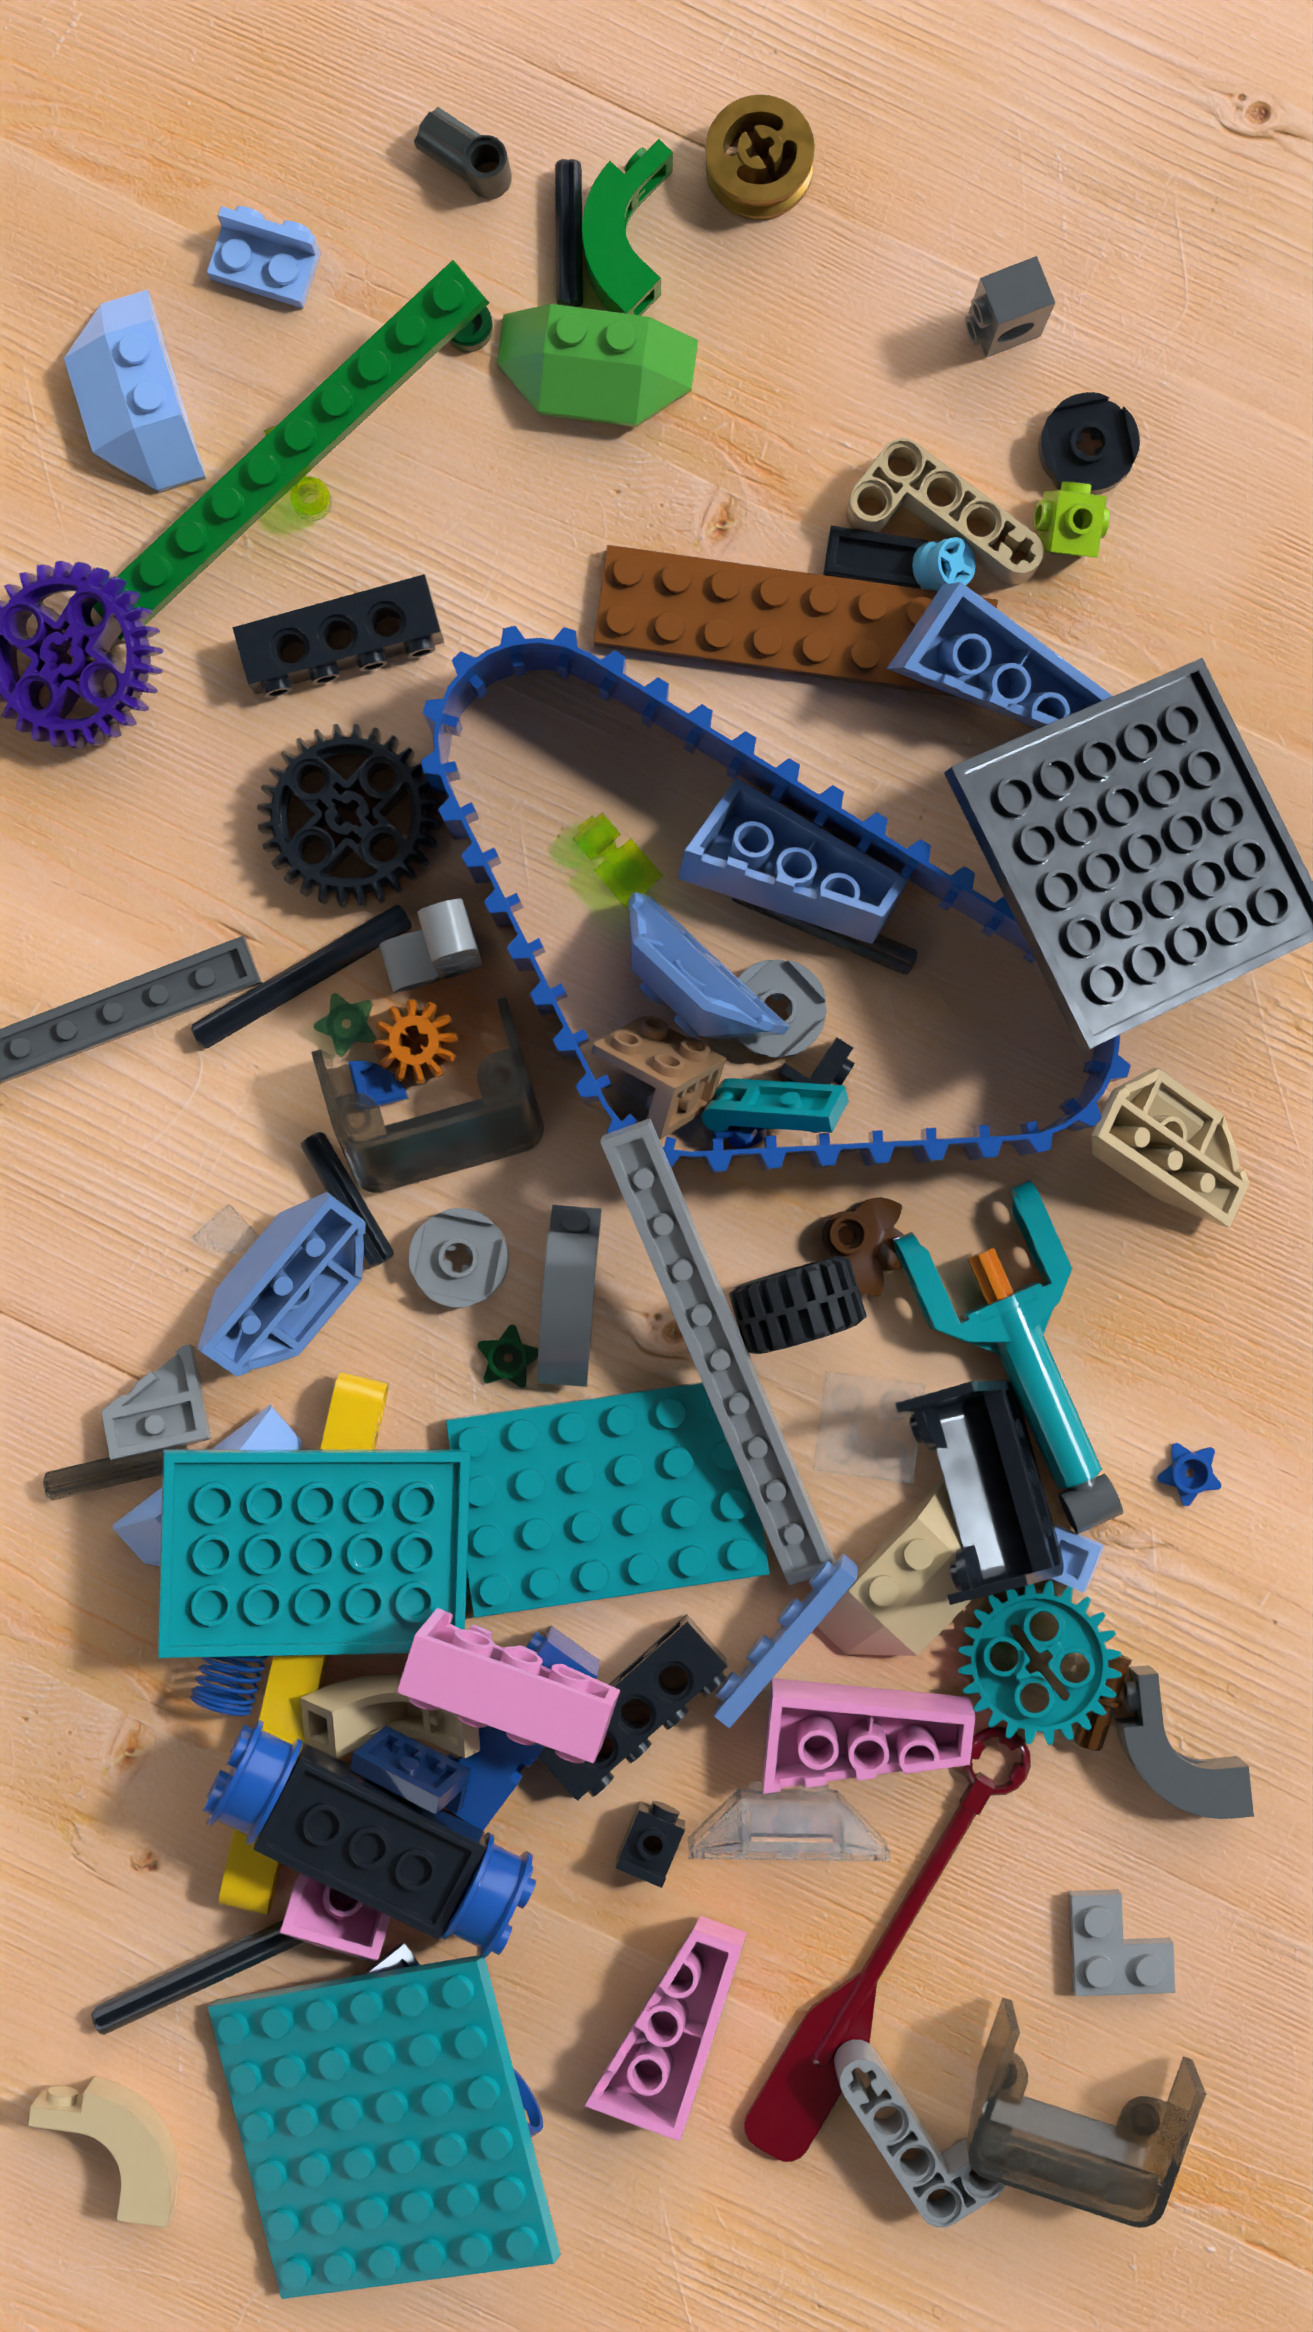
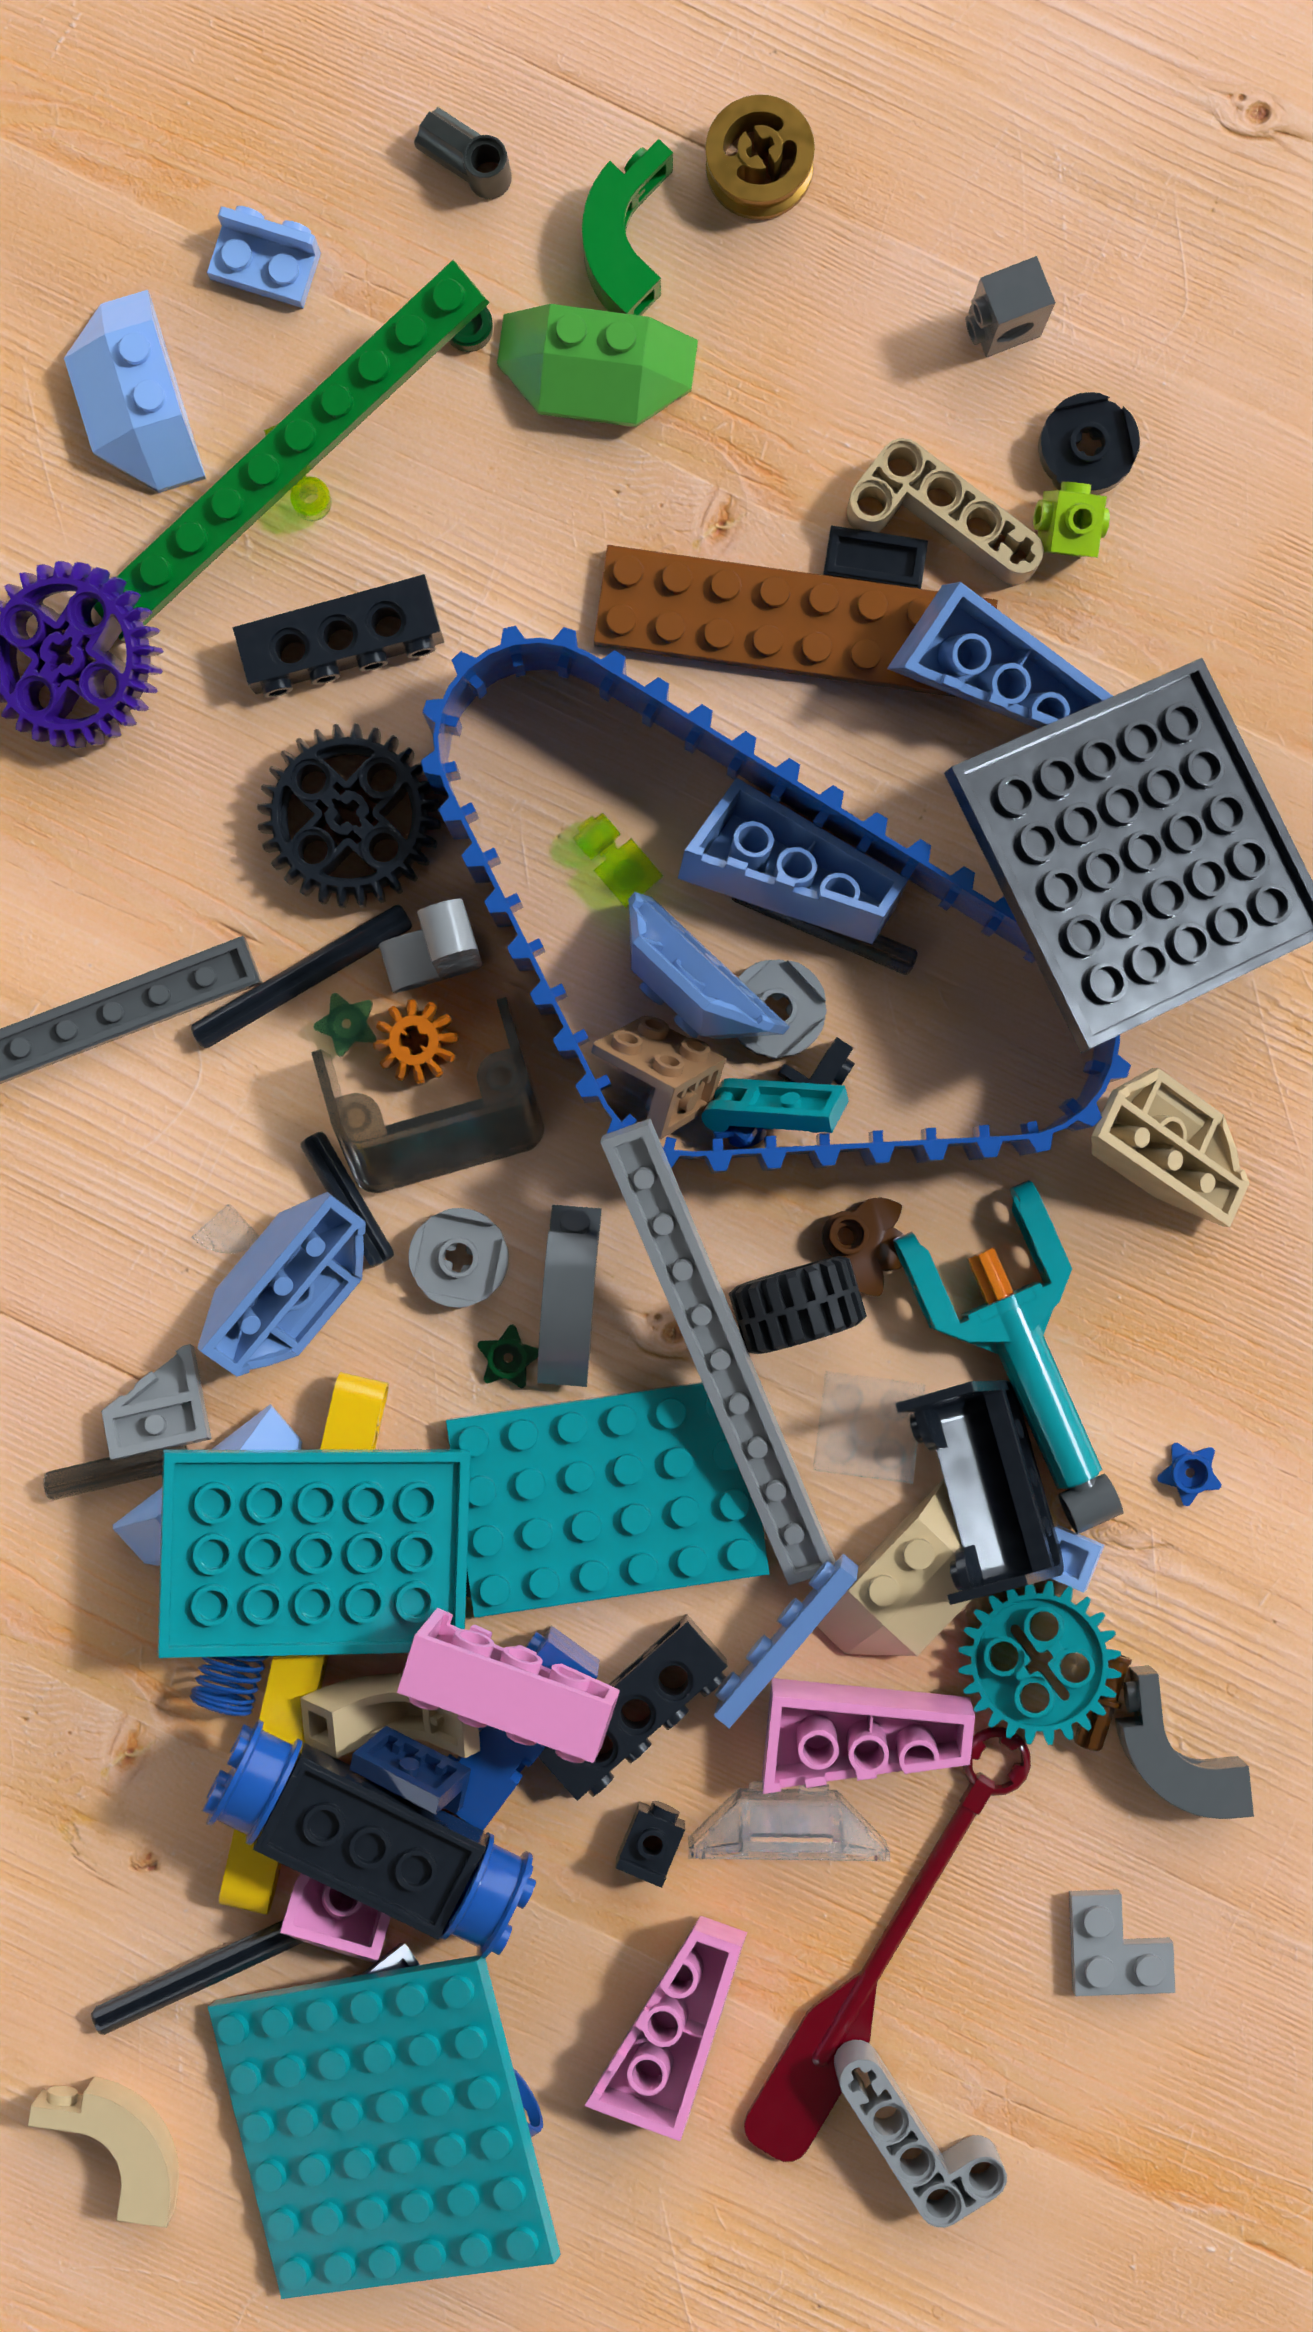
blue tile [348,1061,409,1111] -> none
black axle [555,159,583,307] -> none
medium azure wheel [912,537,976,591] -> none
clear smoke windscreen [967,1997,1206,2228] -> none

